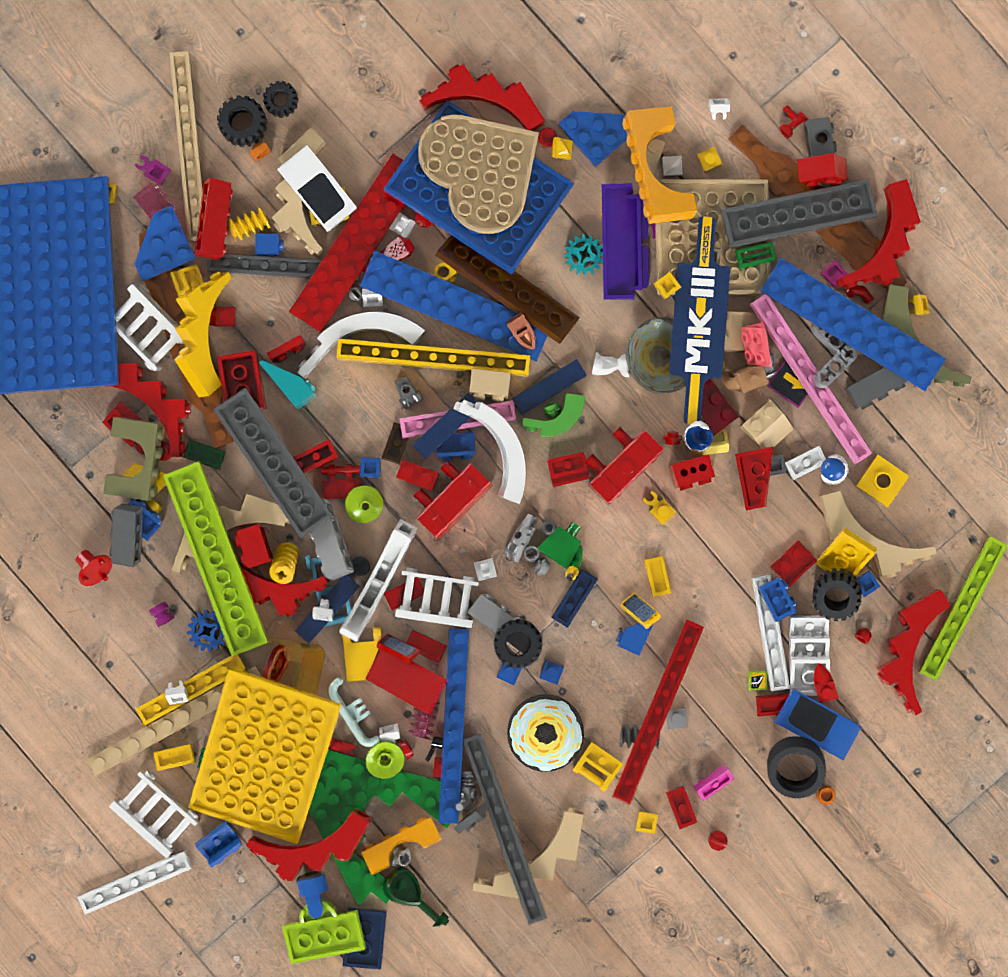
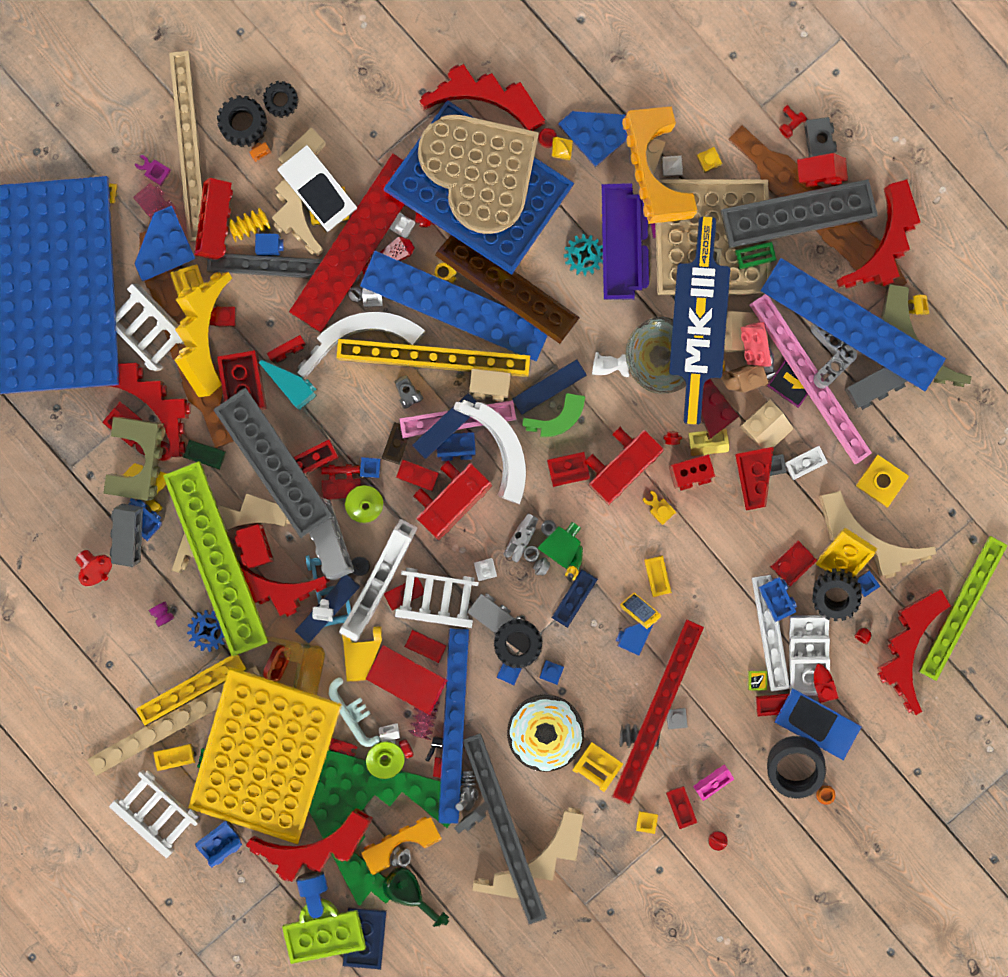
white tile [78,850,193,915] -> none
white tile [165,681,189,705] -> none
yellow piece [270,542,299,584] -> none
tile [376,633,420,664] -> none
plate [505,312,535,350] -> none
bright green plate [543,402,561,417] -> none
yellow plate [653,272,681,299] -> none
blue hair [684,421,714,452] -> none
white tile [709,98,730,120] -> none
dark pink tile [820,260,848,287] -> none
blue hair [821,454,849,485] -> none
red arm [846,285,874,304] -> none

